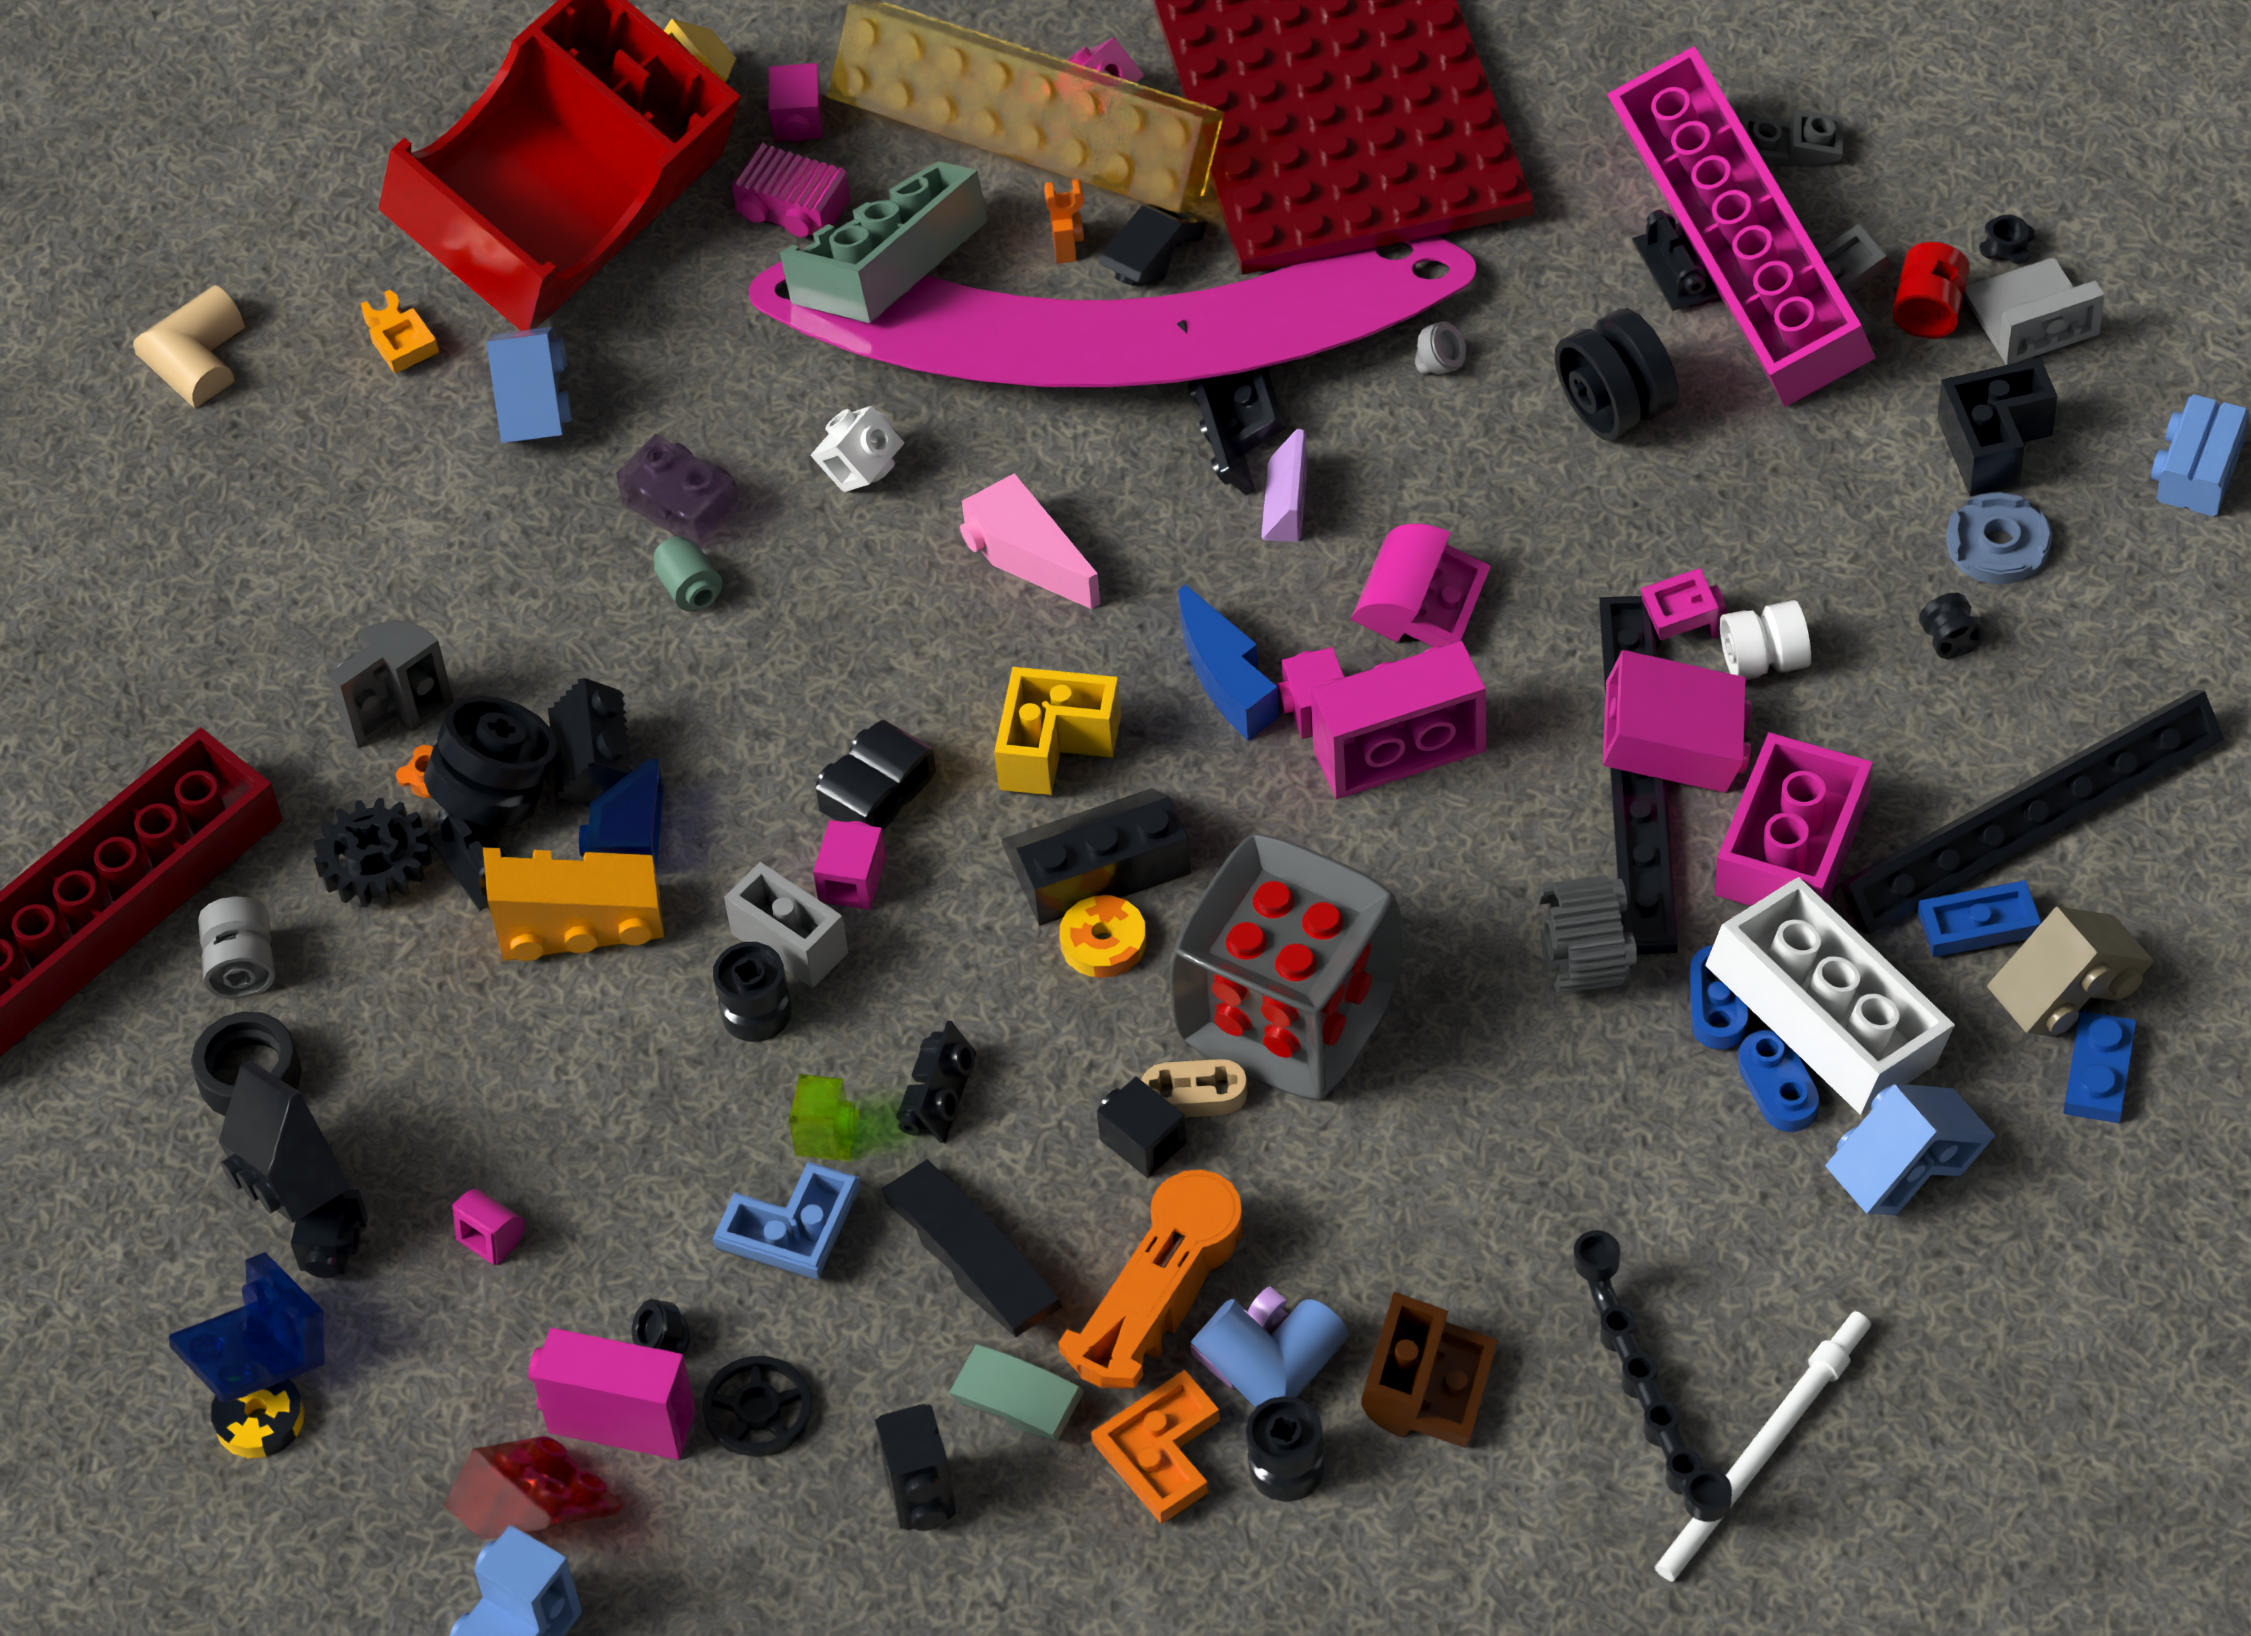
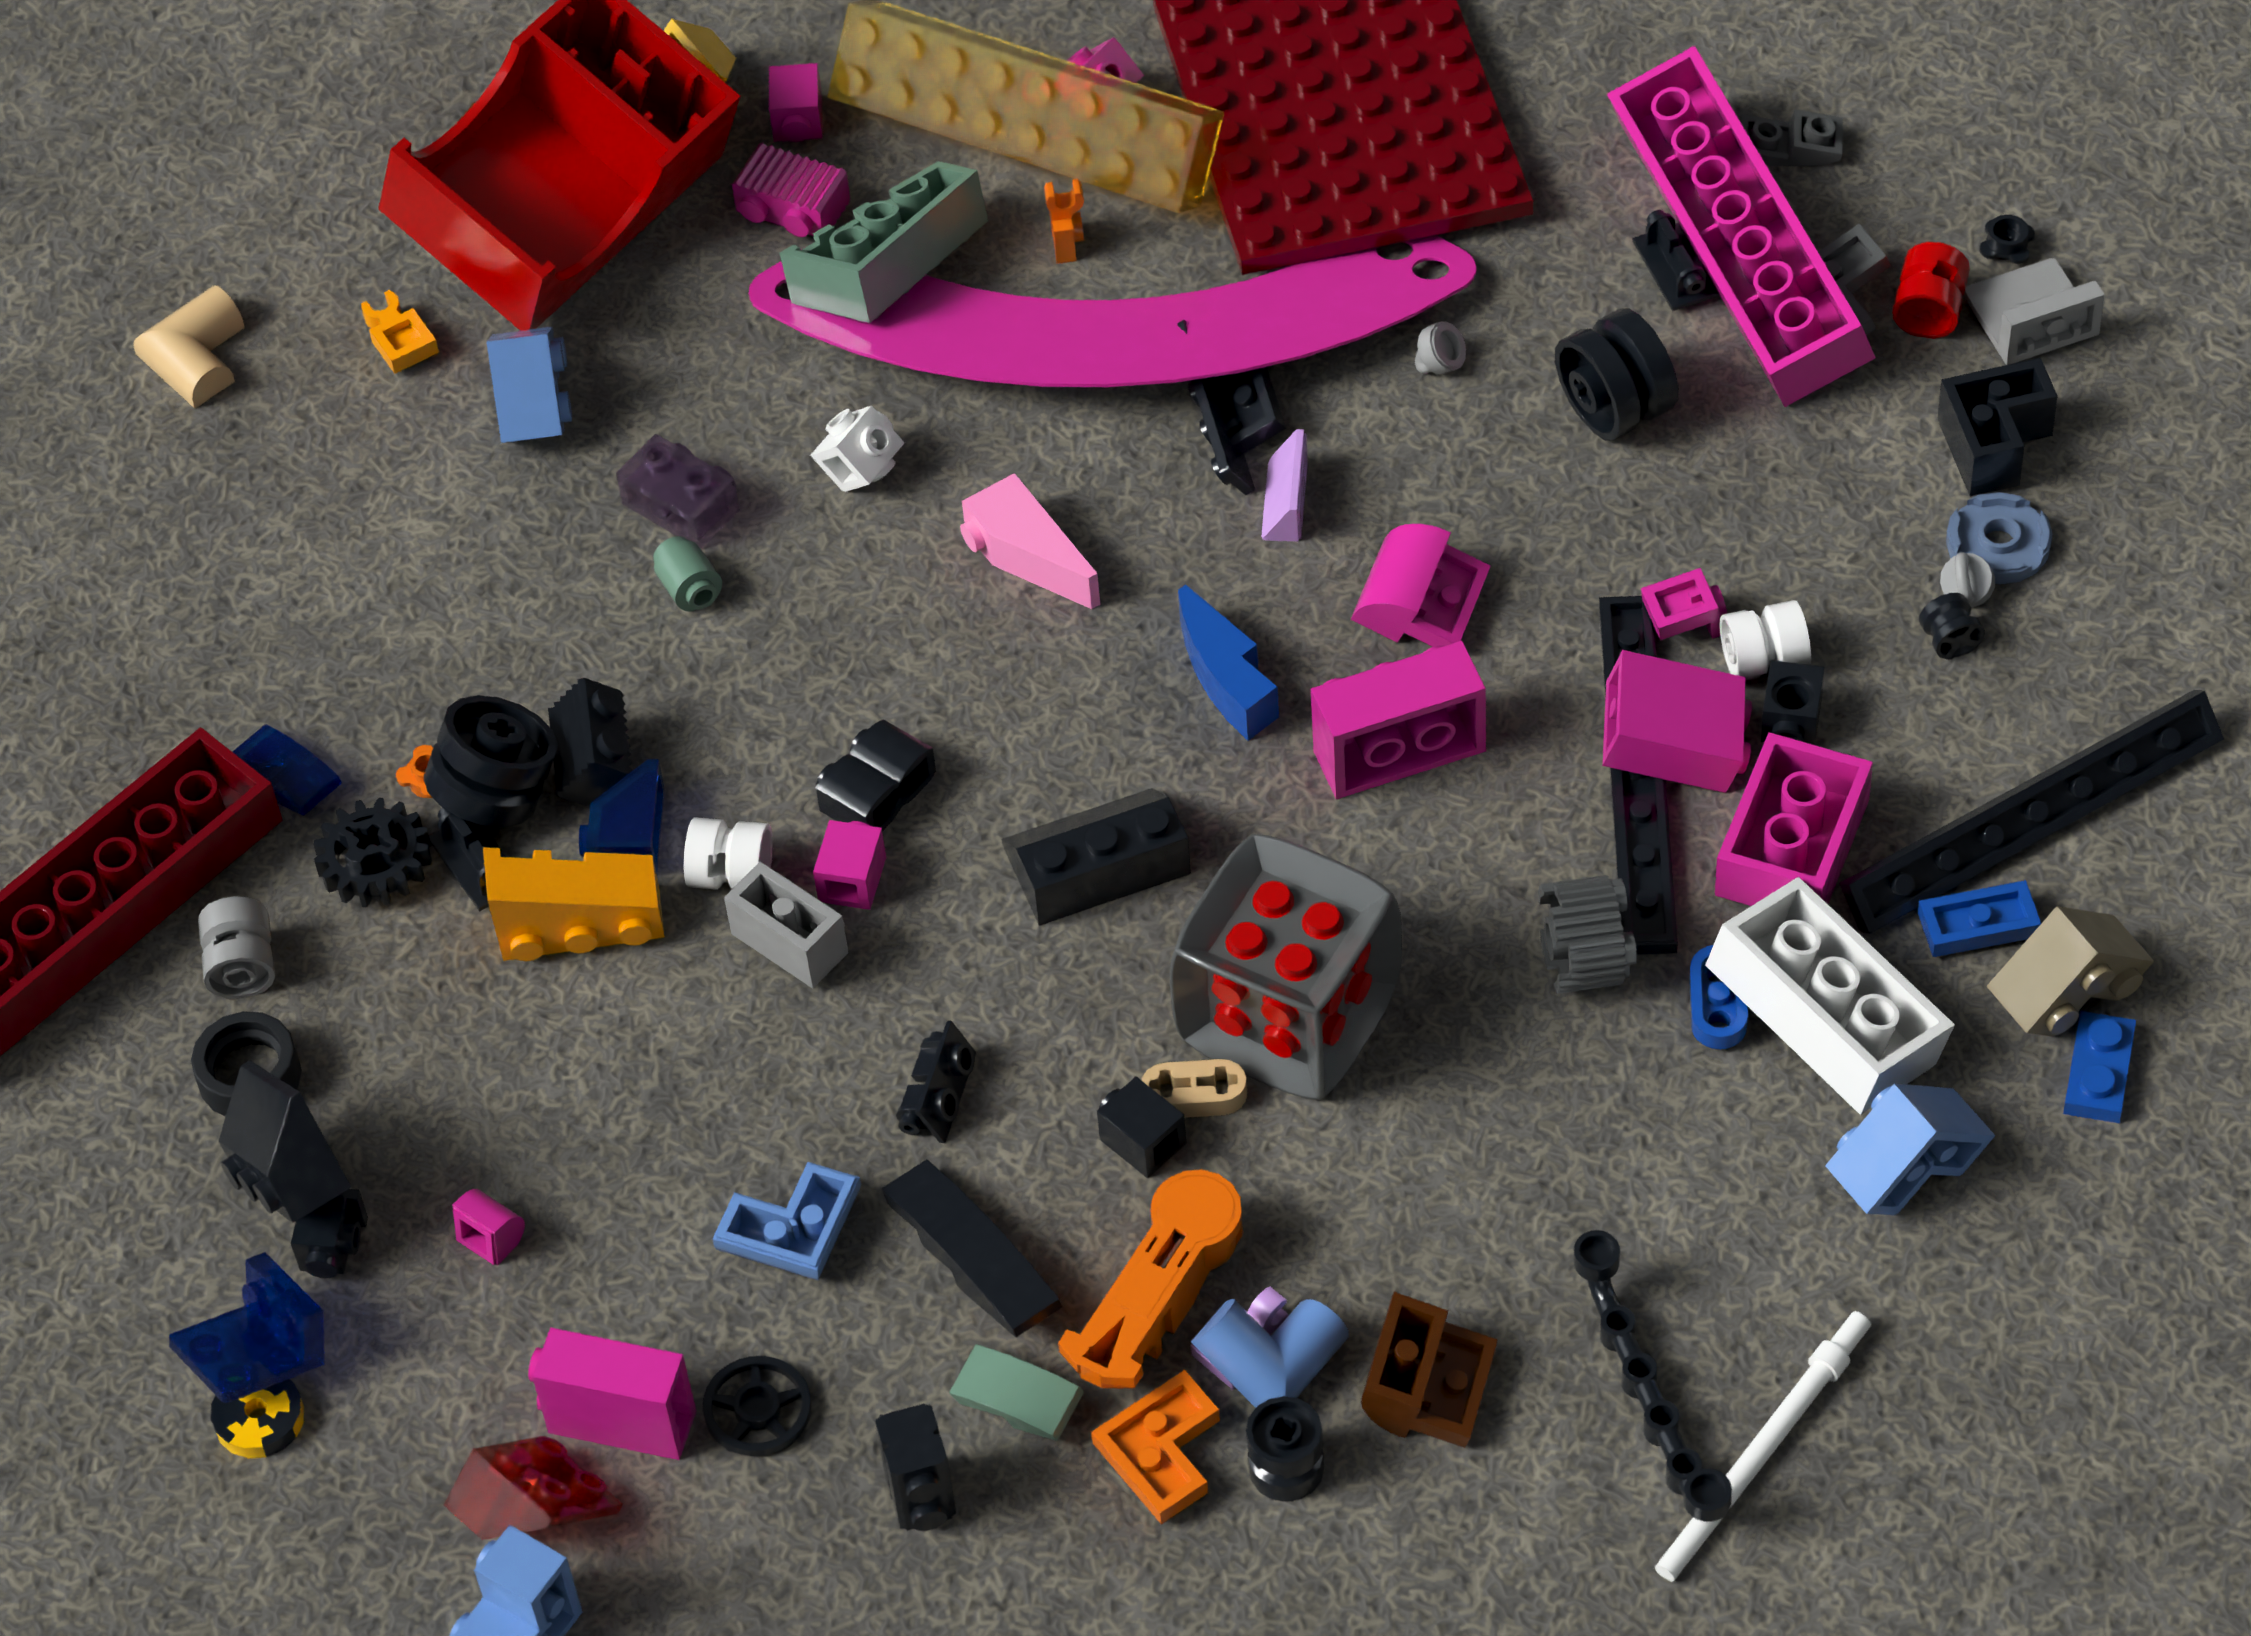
dark grey brick [328,621,454,748] -> none
black tile [631,1299,690,1354] -> none
black wheel [713,942,792,1042] -> none
clear neon green brick [789,1074,860,1162] -> none
yellow brick [994,667,1121,795] -> none
yellow piece [1060,895,1146,978] -> none
black slope [1098,202,1208,287] -> none
dark pink brick [1275,647,1345,739] -> none
blue plate [1738,1030,1819,1132] -> none
medium blue brick [2151,394,2250,517] -> none
none -> clear blue slope [232,724,342,816]
none -> white wheel [684,817,773,890]
none -> black brick [1761,660,1825,745]
none -> light grey tile [1940,552,1996,608]

